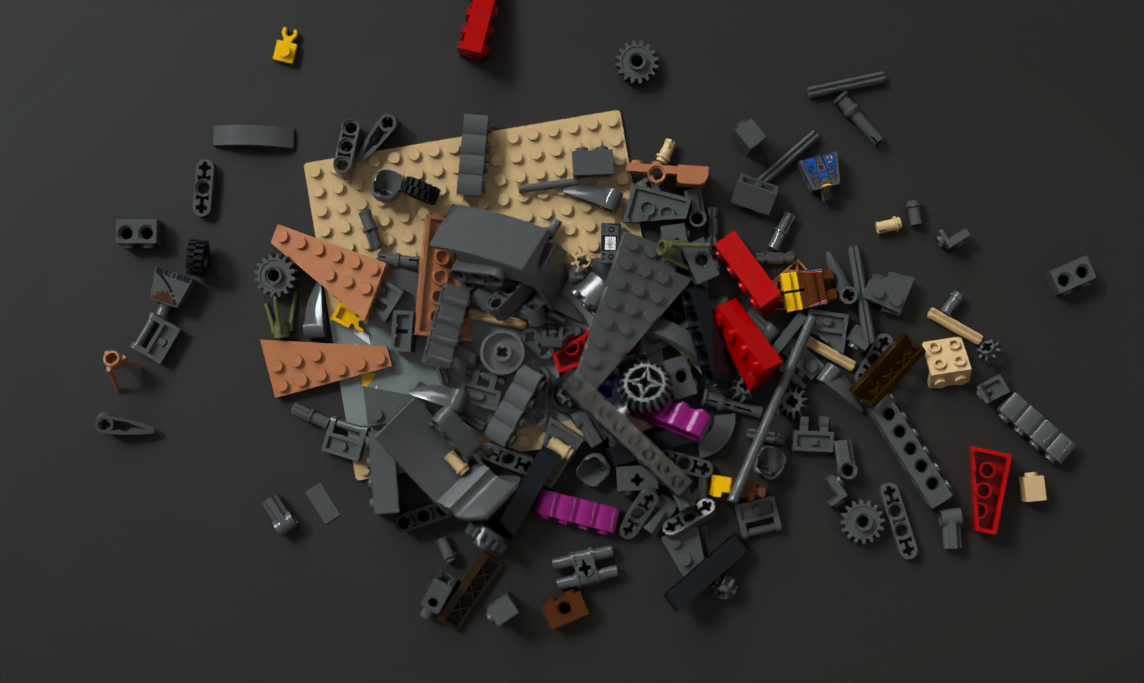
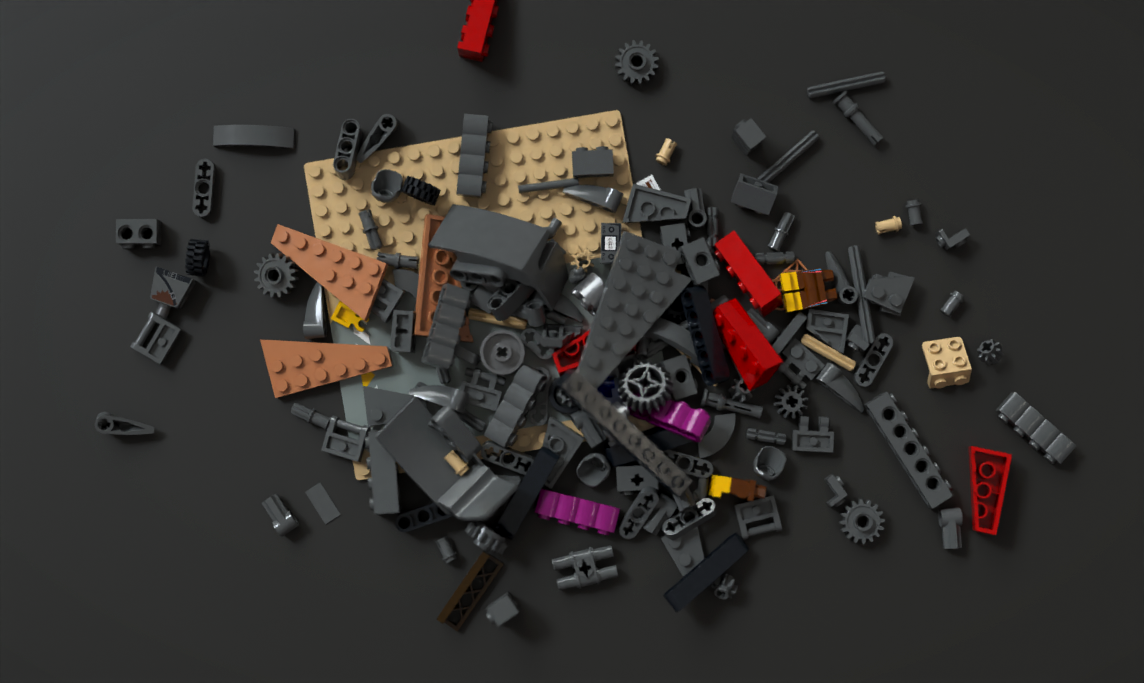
nougat plant [103,351,143,392] -> none
olive plant [264,290,298,338] -> none
yellow plate [273,27,298,65] -> none
dark grey torso [420,569,458,620] -> none
reddish brown brick [542,588,589,630] -> none
tan pin [547,436,574,460] -> none
nougat plate [626,160,709,190] -> none
olive plant [657,239,711,270] -> none
dark grey piece [728,315,817,504] -> none
torso [797,151,840,202] -> none
dark grey piece [834,439,858,480] -> none
dark brown fence [849,333,926,409] -> none
dark grey beam [879,482,918,559] -> none
tan axle [927,308,983,345] -> none
dark grey bracket [977,373,1011,405] -> none
tan brick [1018,472,1047,502] -> none
dark grey brick [1044,255,1097,297] -> none

